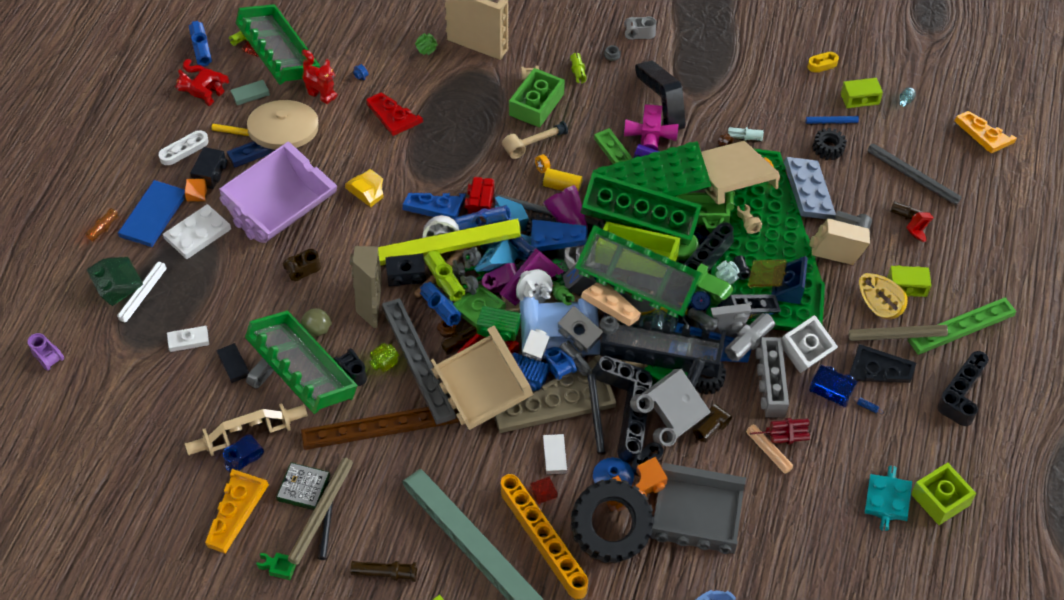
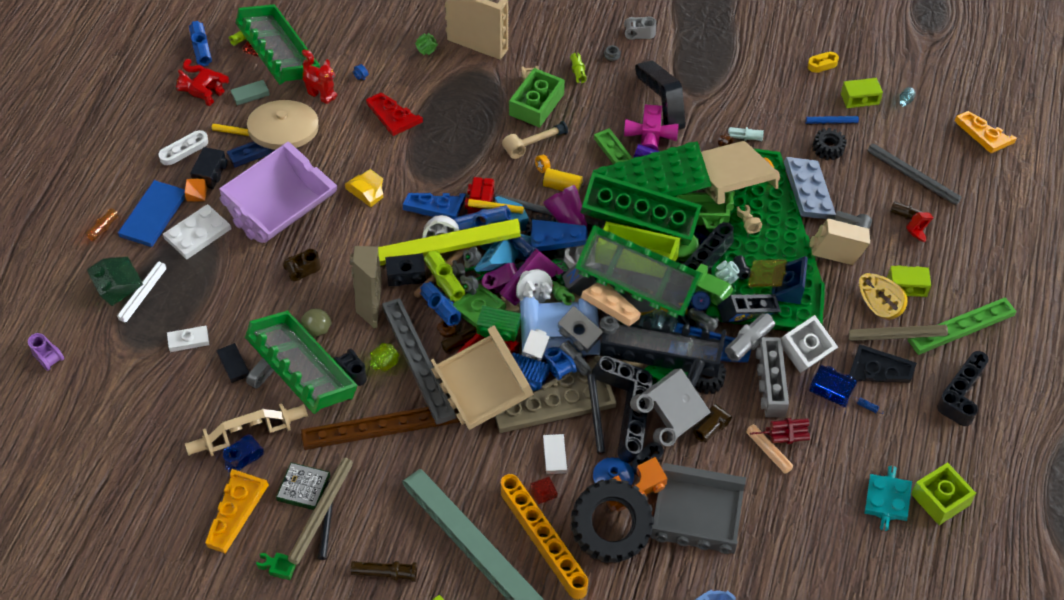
light grey wing [711,303,751,338] -> none
none -> yellow bar [468,199,524,214]

